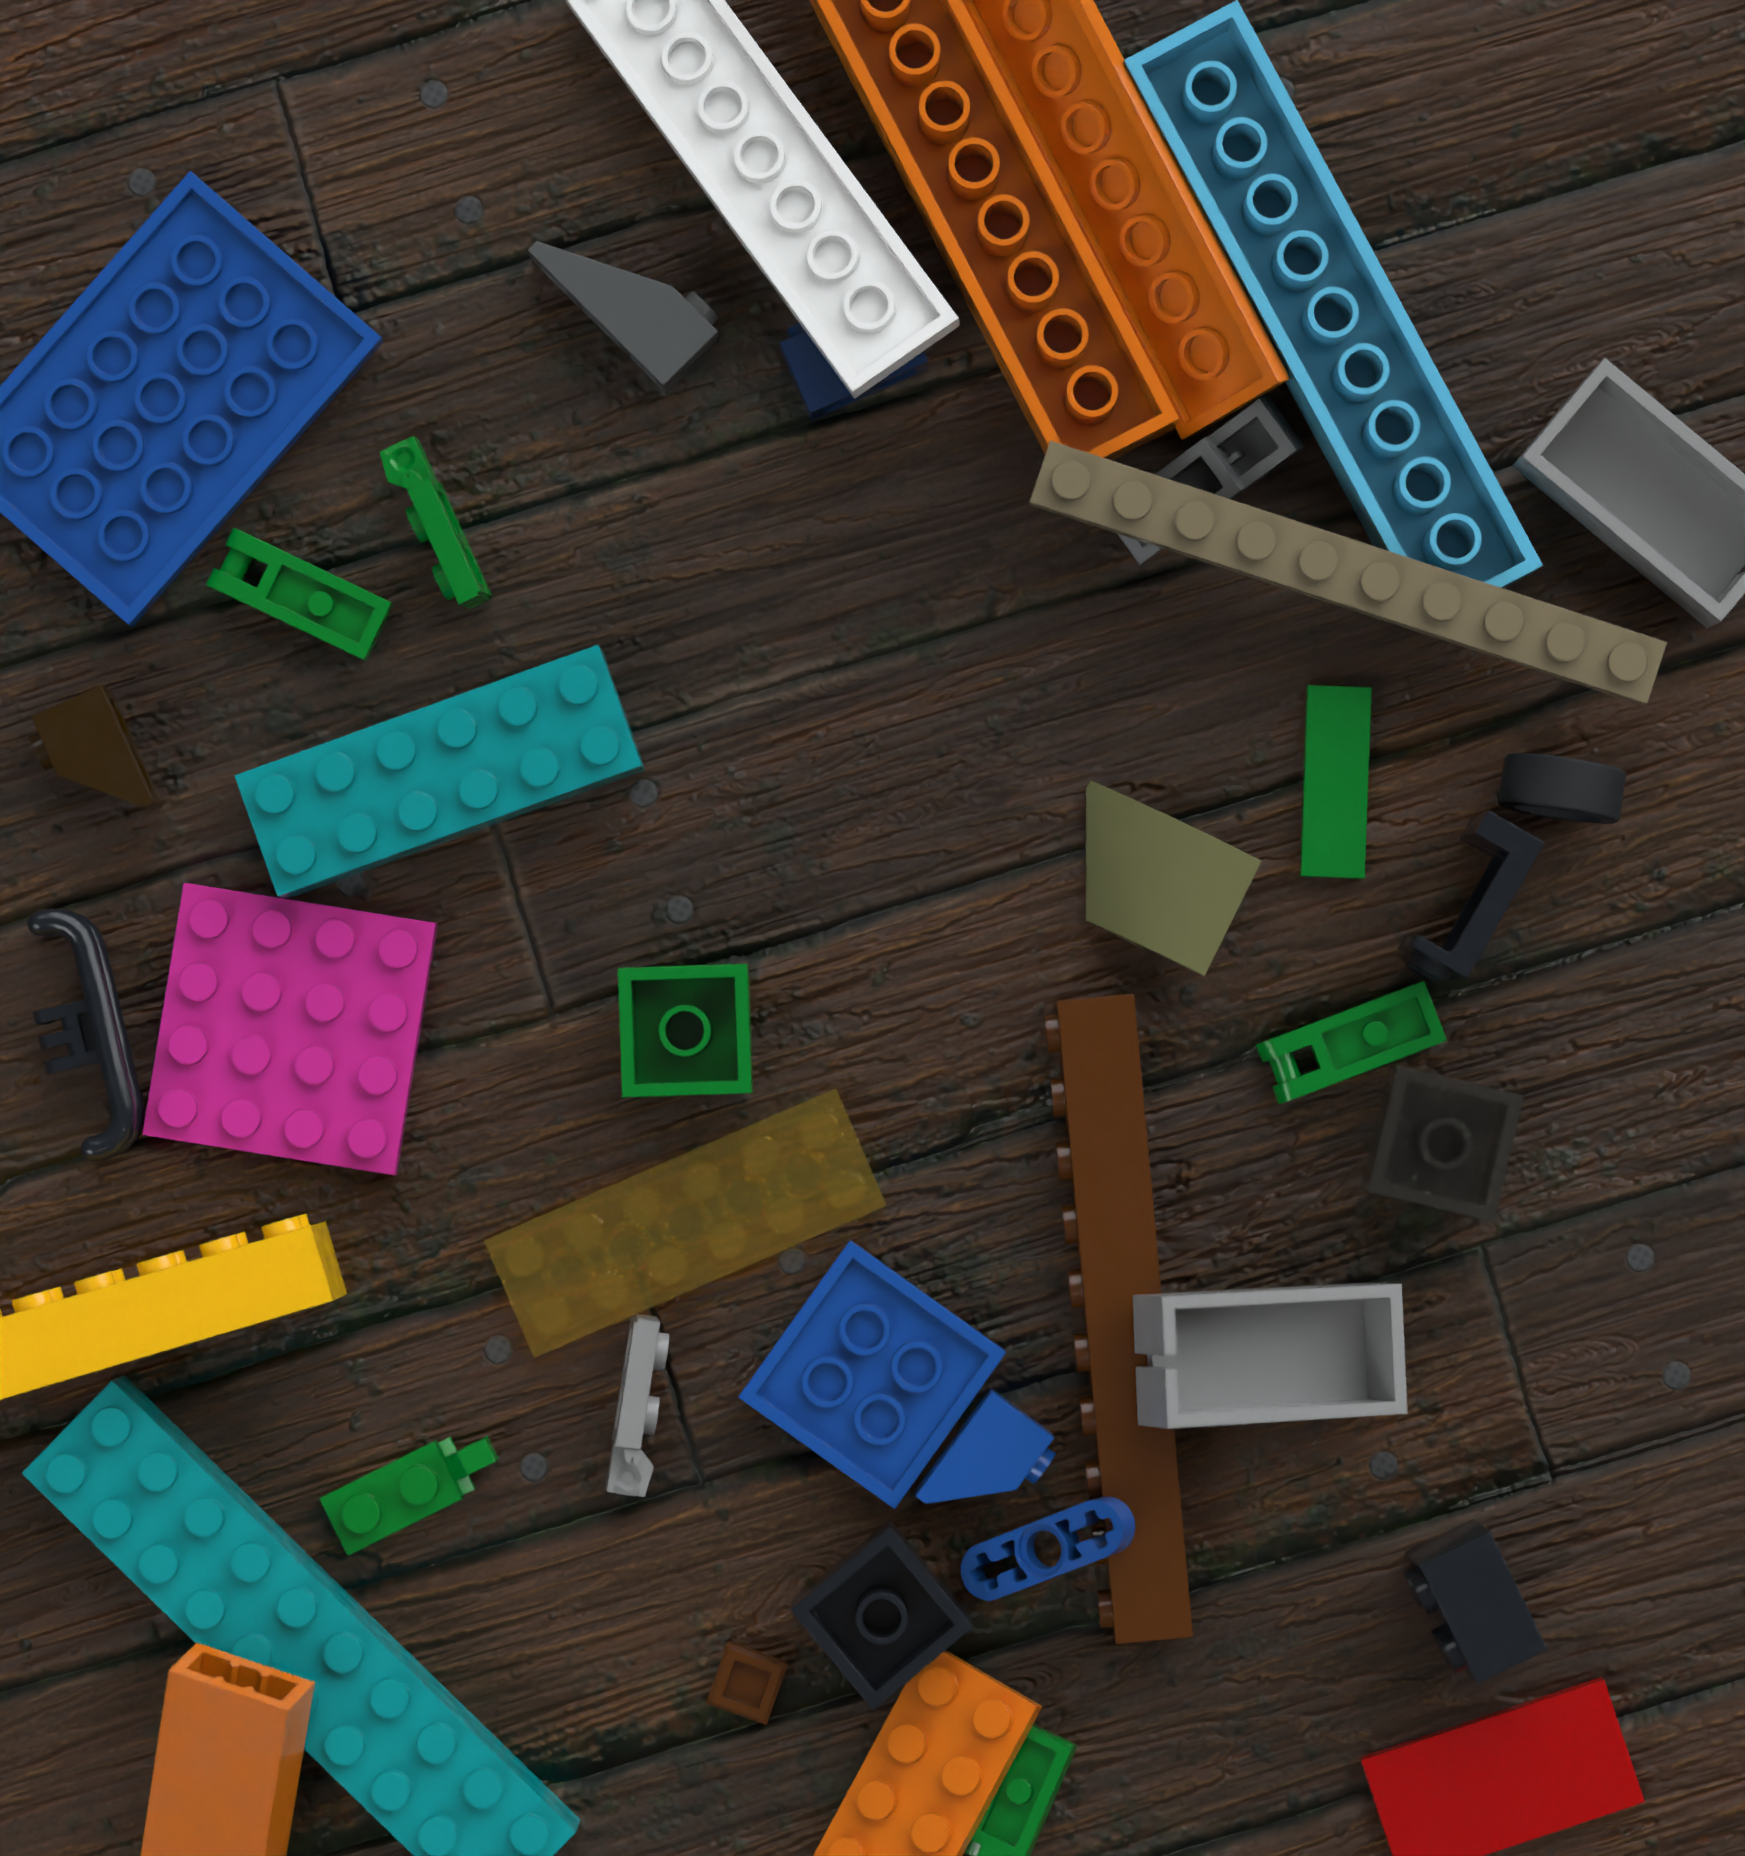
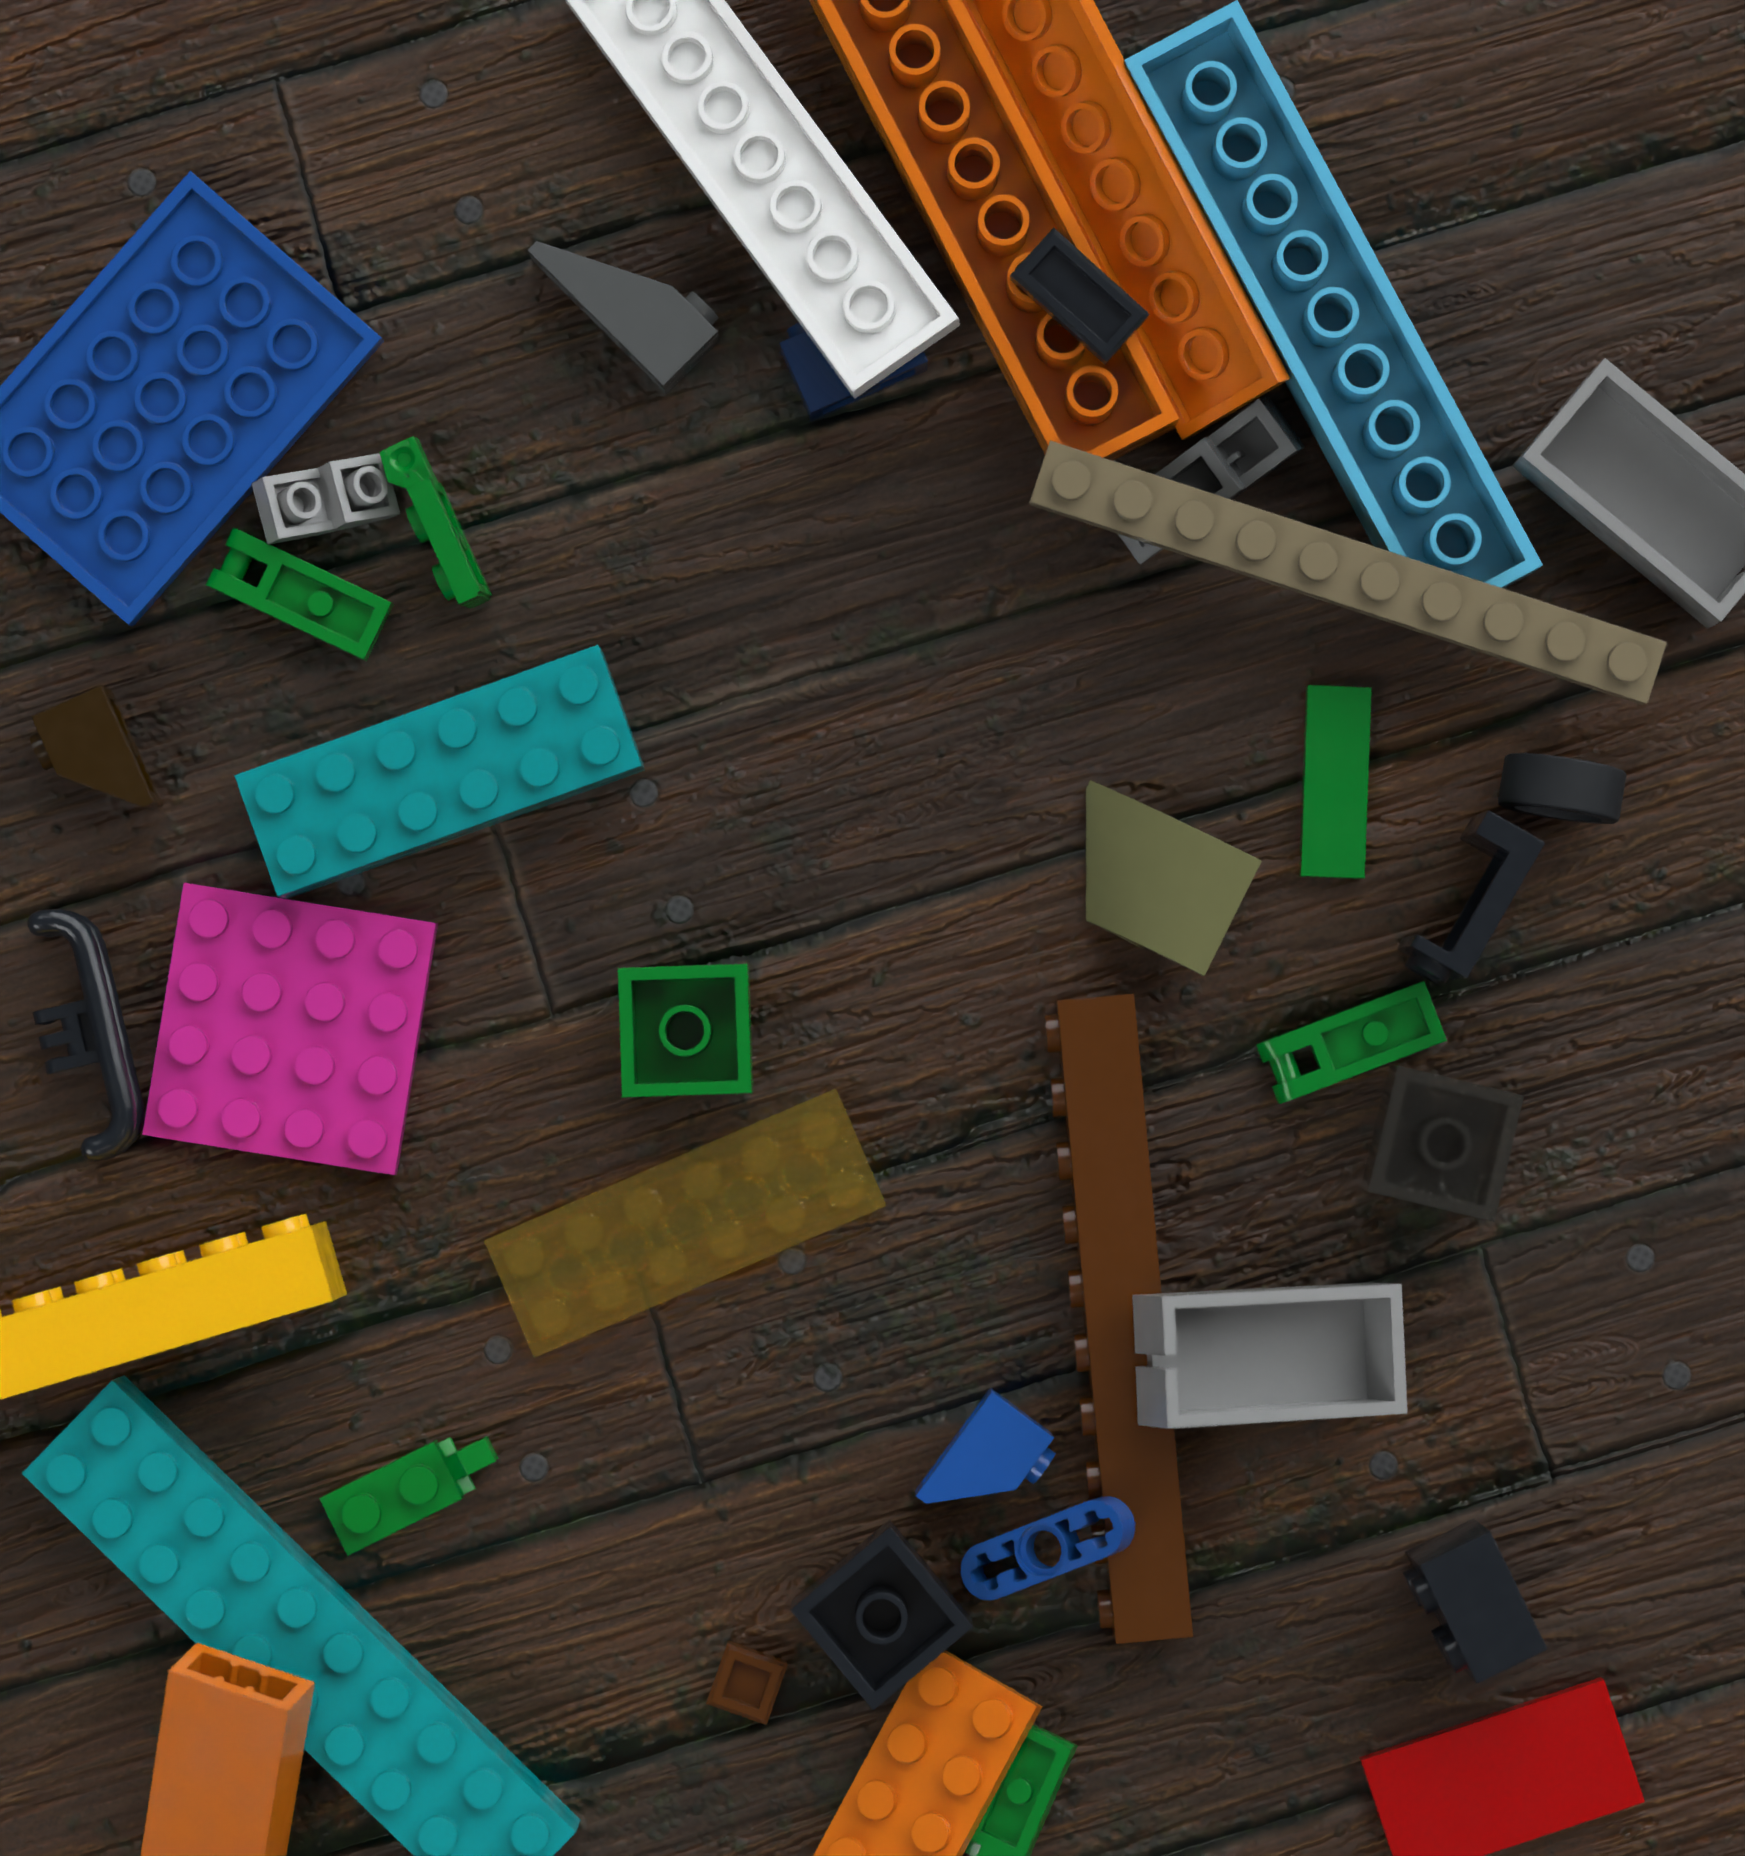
light grey hinge [606,1313,669,1497] -> none
blue plate [738,1240,1006,1509] -> none
none -> light grey slope [251,453,400,545]
none -> black tile [1010,228,1150,365]

